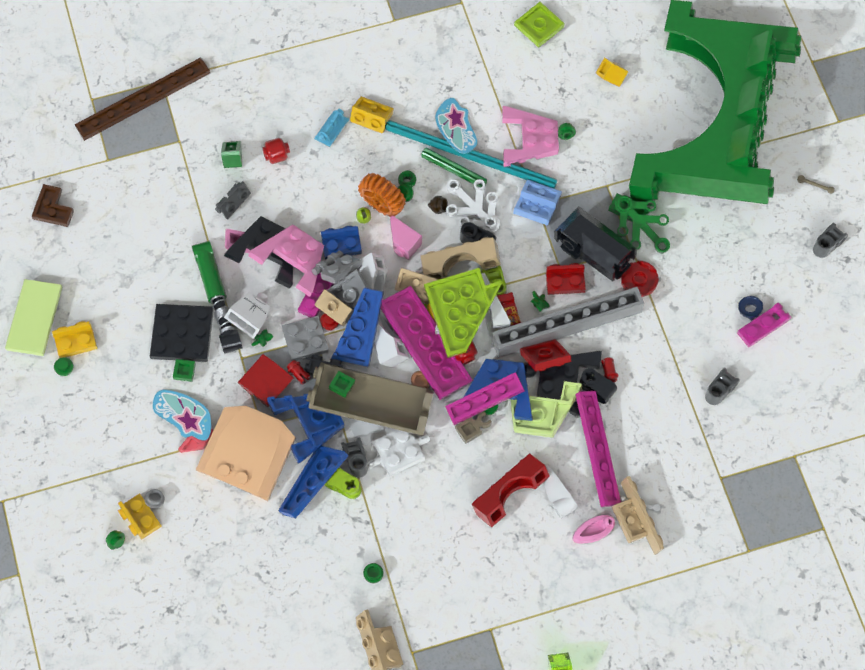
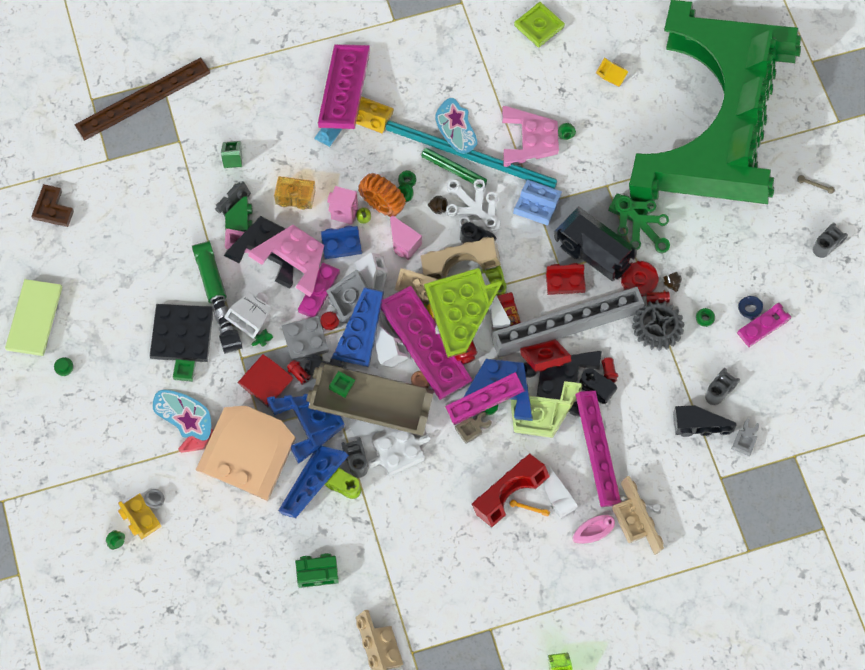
yellow bracket [52,321,97,358] -> none
red head [262,138,290,164] -> none
light grey plate [312,251,362,284] -> none
tan plate [314,289,354,326] -> none
green plate [363,563,384,583] -> none
green plant [530,291,550,312] -> none
none -> green slope [225,197,253,232]
none -> clear yellow brick [274,176,316,210]
none -> green brick [295,553,339,588]
none -> dark pink plate [318,44,370,129]
none -> bright pink brick [327,186,358,225]
none -> light orange hinge [509,499,550,516]
none -> dark grey gear [632,300,685,351]
none -> red pin [646,290,670,304]
none -> dark brown plate [663,272,682,292]
none -> black slope [673,405,737,437]
none -> green plate [696,308,715,327]
none -> light grey plate [731,419,759,456]

